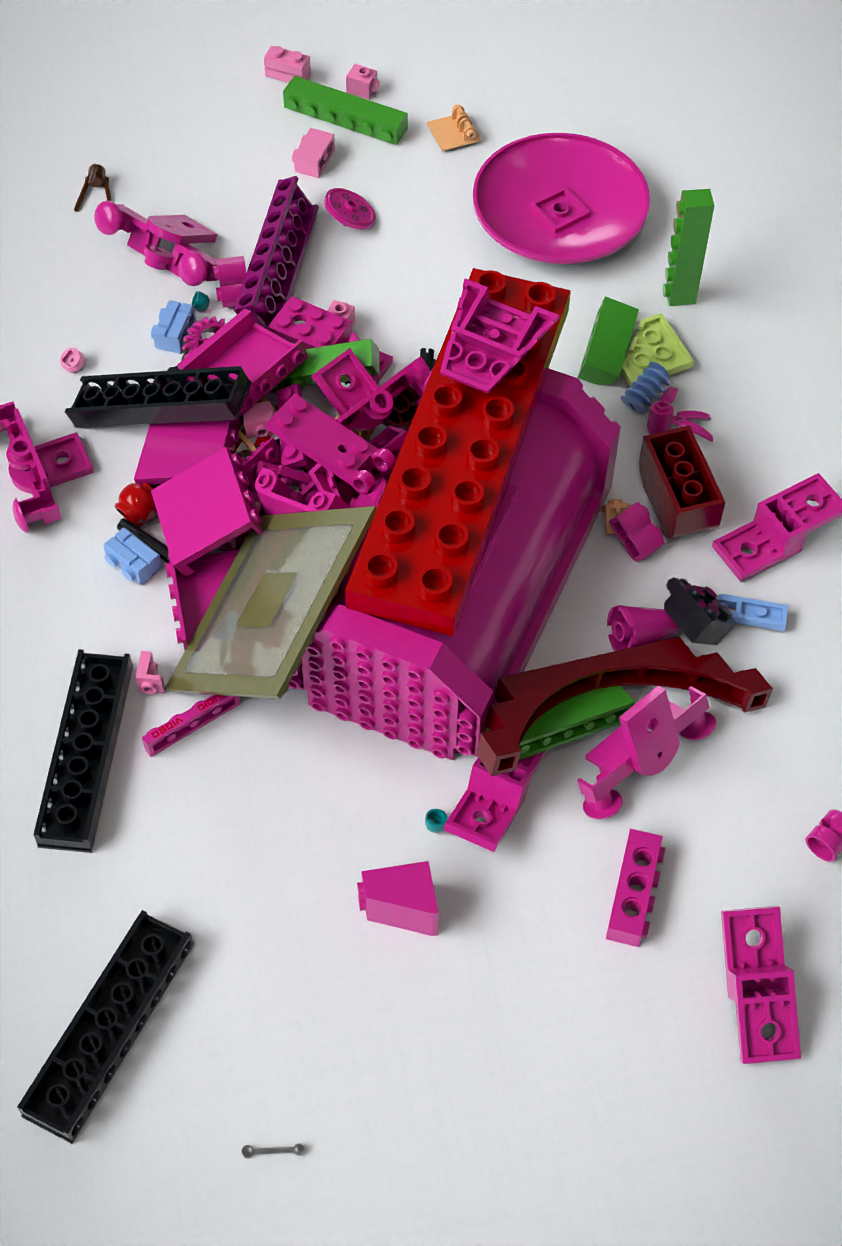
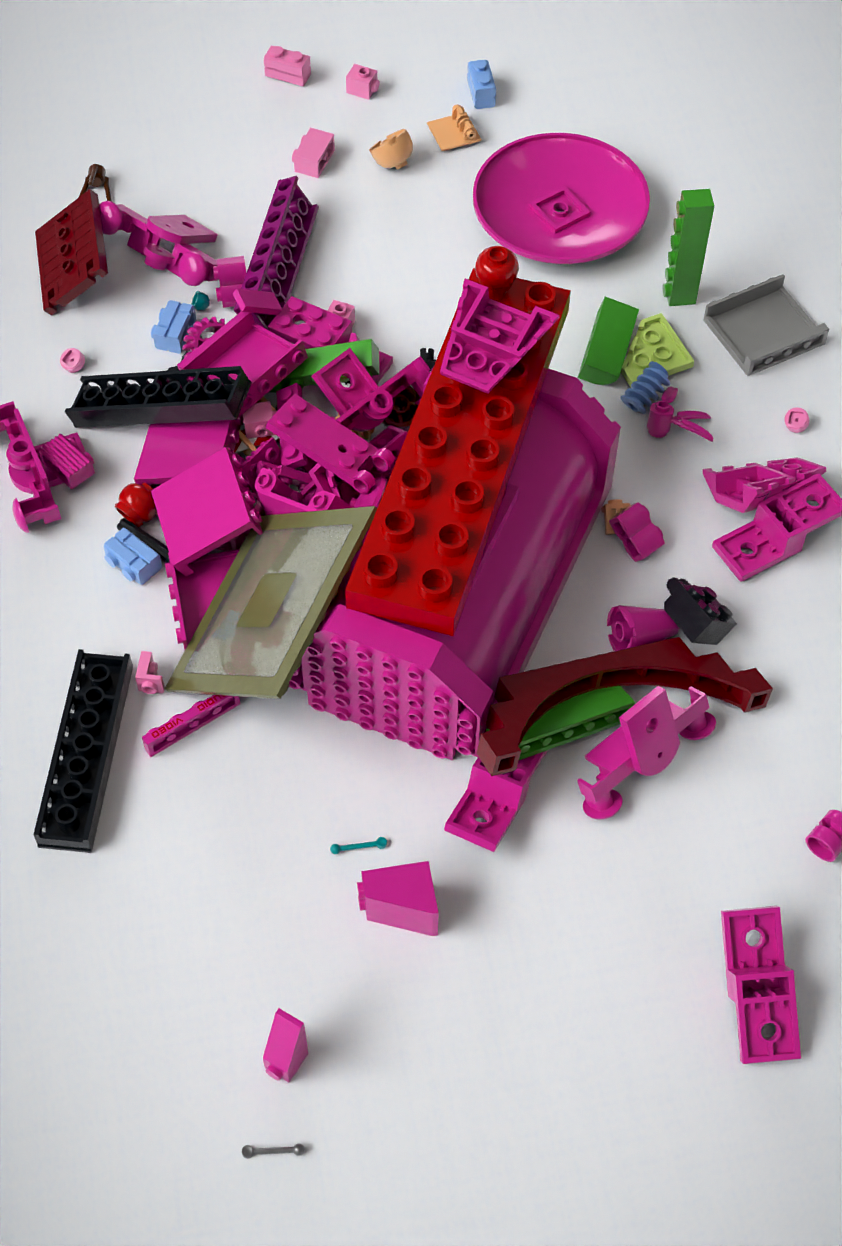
black tile [17,910,195,1144] -> none
bright green brick [283,76,408,145] -> none
dark pink shield [324,188,376,230] -> none
teal hinge [425,809,447,833] -> none
dark pink brick [606,828,666,947] -> none
dark red brick [639,425,726,539] -> none
light blue plate [716,594,789,632] -> none
none -> dark red door [35,189,108,316]
none -> dark pink brick [39,434,95,490]
none -> dark pink tile [233,288,282,315]
none -> dark pink slope [263,1008,309,1083]
none -> teal hinge [330,837,387,854]
none -> light nougat cylinder [369,129,413,170]
none -> light blue brick [467,60,496,109]
none -> red piece [475,246,519,294]
none -> dark pink wedge [702,457,826,513]
none -> light grey panel [703,274,829,376]
none -> bright pink tile [785,407,810,433]

